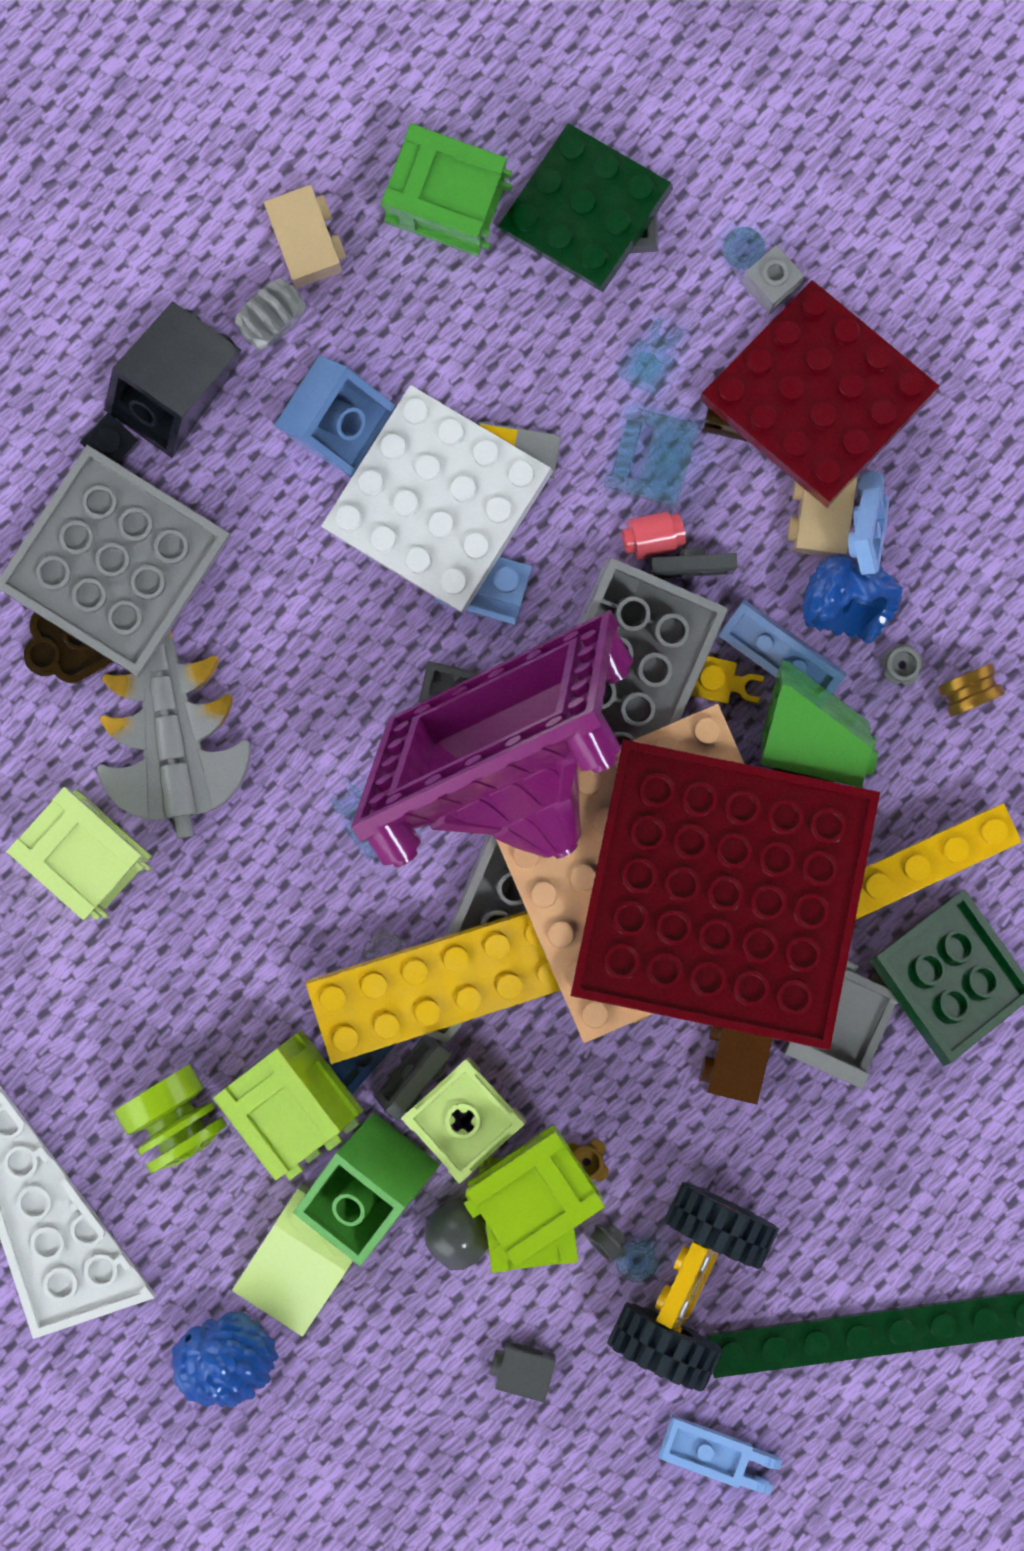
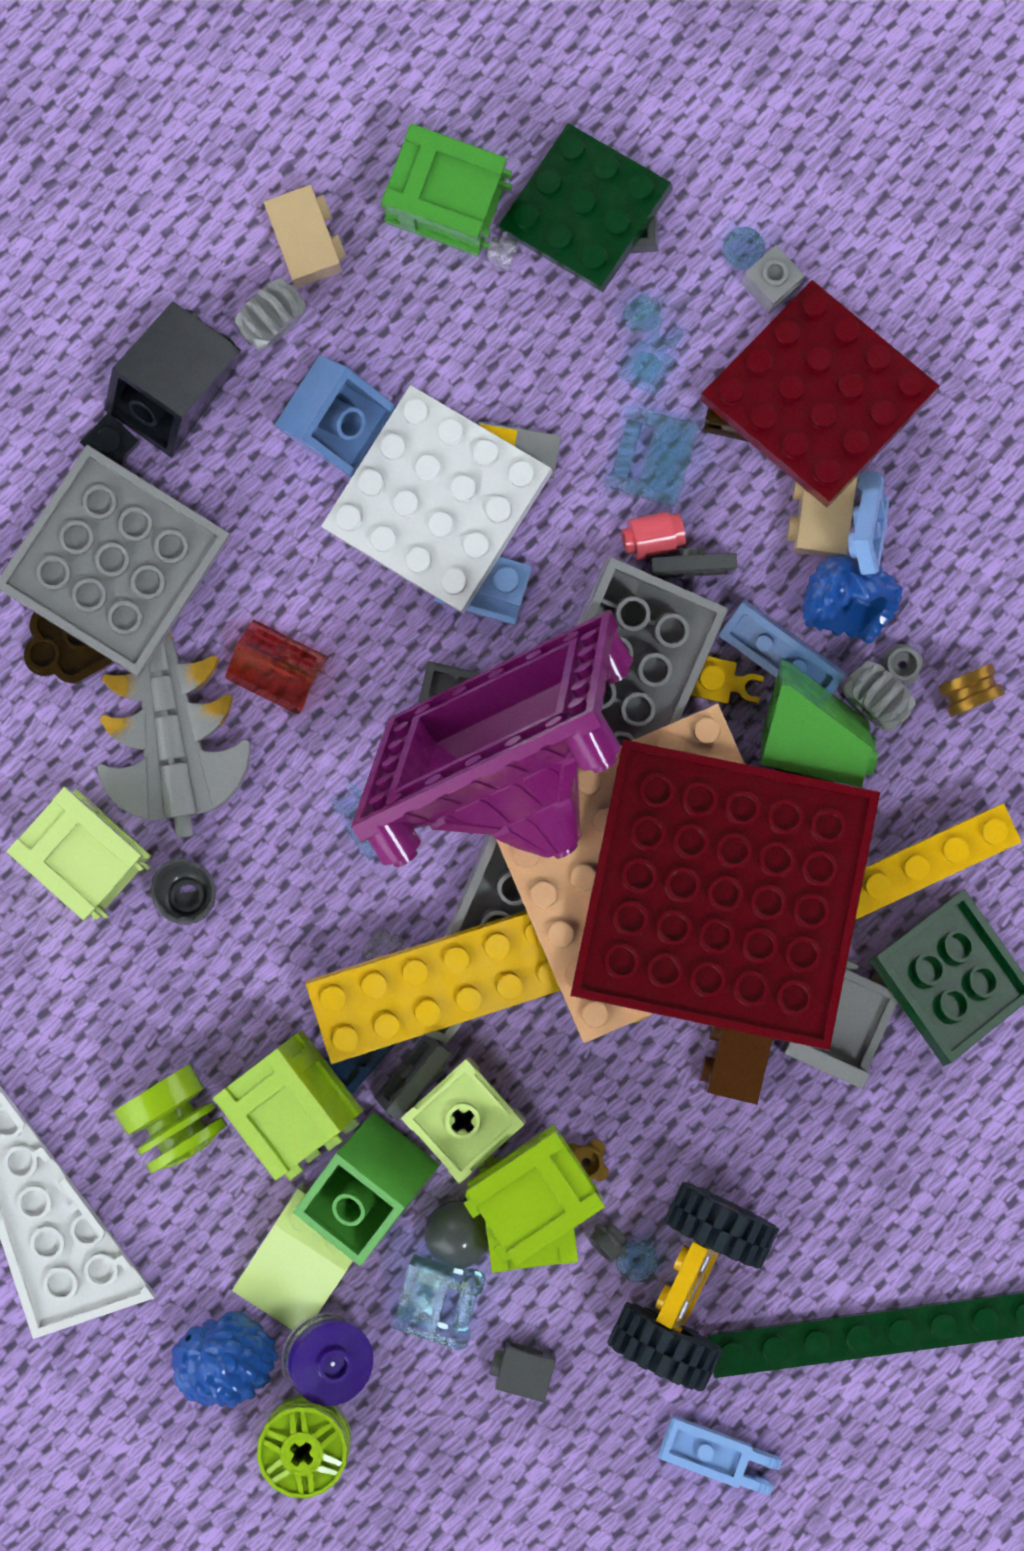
none -> dark grey hair [150,858,217,925]
none -> clear red panel [226,619,328,714]
none -> lime wheel [257,1394,352,1499]
none -> dark purple piece [282,1313,374,1406]
none -> clear light blue plate [393,1254,486,1350]
none -> clear plate [486,231,519,272]
none -> clear light blue plate [622,293,662,333]
none -> light grey gear [842,661,916,732]

